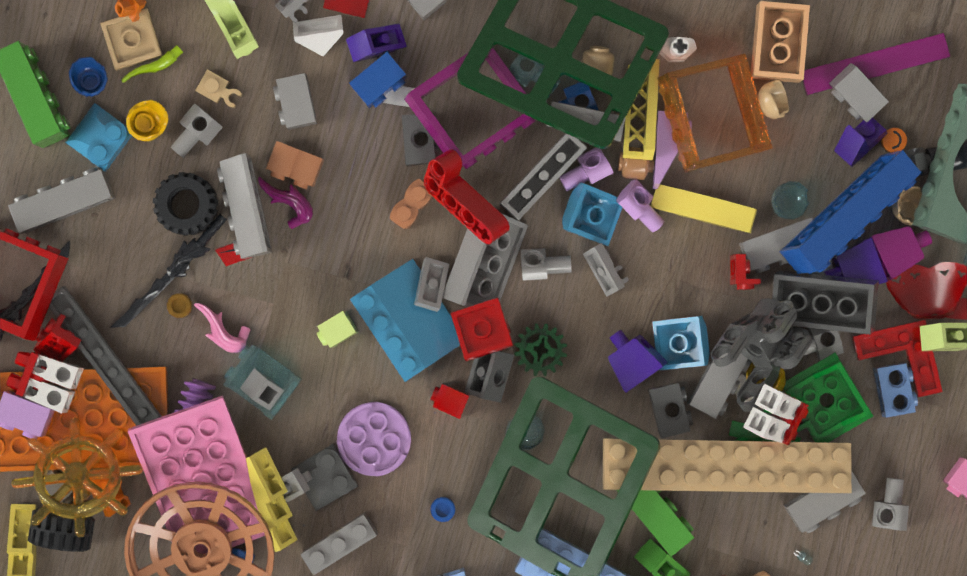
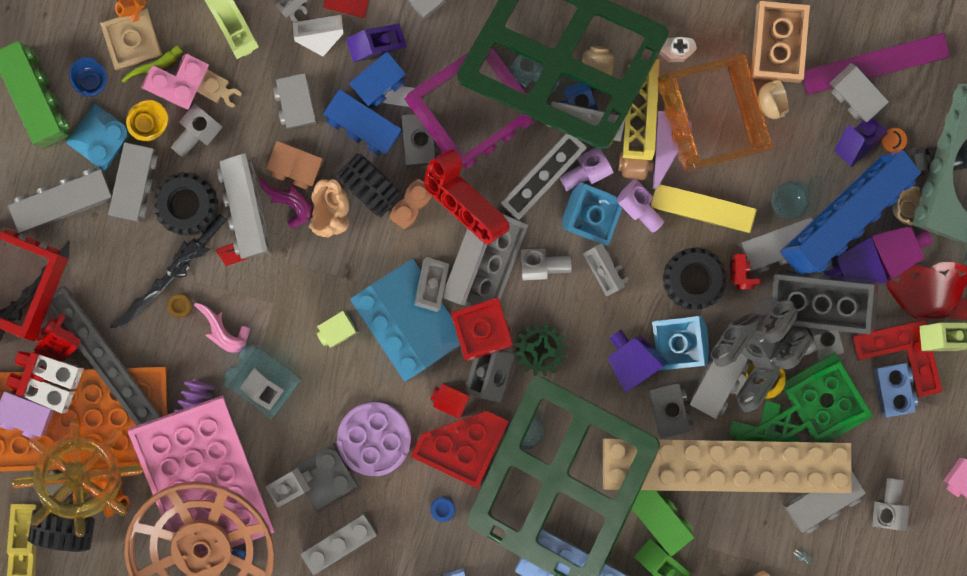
light yellow slope [246,447,298,552] -> none
white hips [743,383,809,445] -> none
none -> light grey brick [108,142,159,222]
none -> bright pink brick [141,54,209,110]
none -> light nougat hair [309,179,349,238]
none -> blue brick [323,89,403,156]
none -> black tyre [336,153,402,217]
none -> red plate [411,410,509,489]
none -> black tyre [663,247,727,310]

